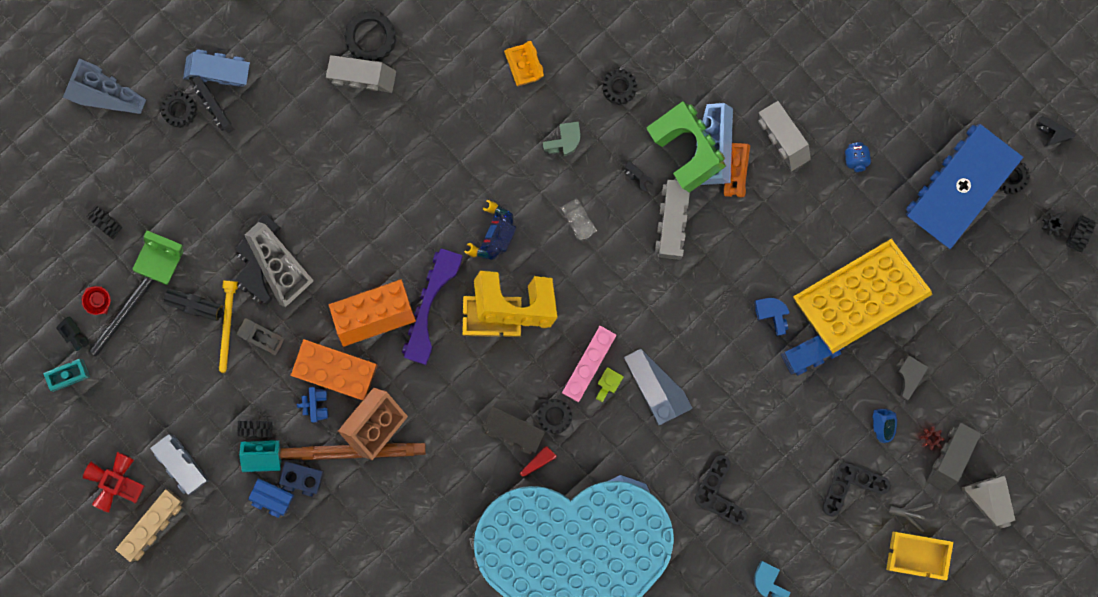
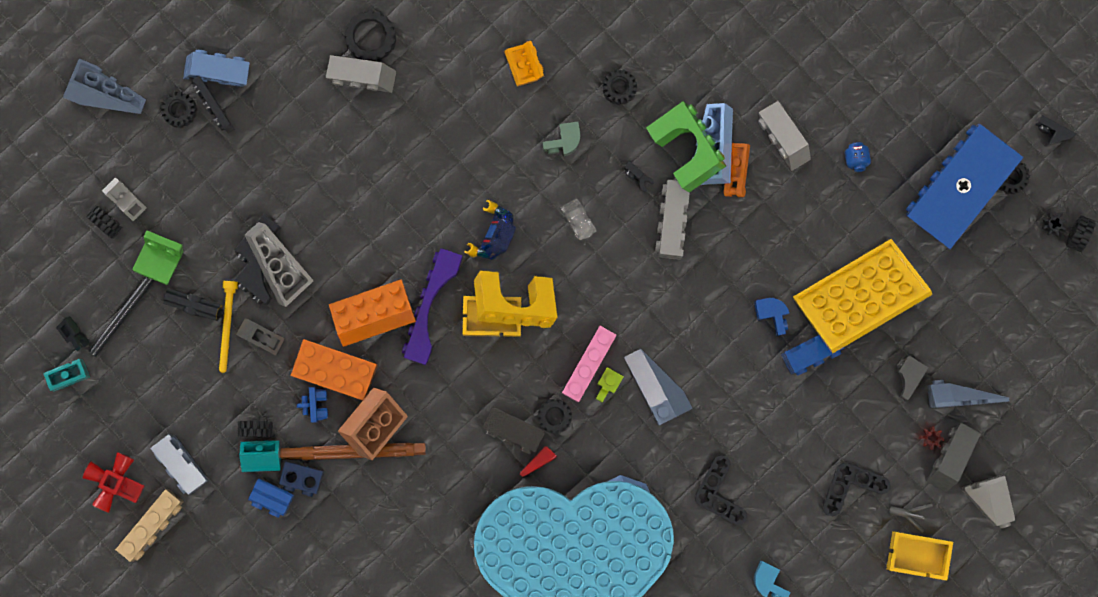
red hat [82,286,111,315] -> none
blue rock [872,409,897,443] -> none
none -> light grey brick [102,177,147,221]
none -> sand blue wedge [927,380,1009,408]

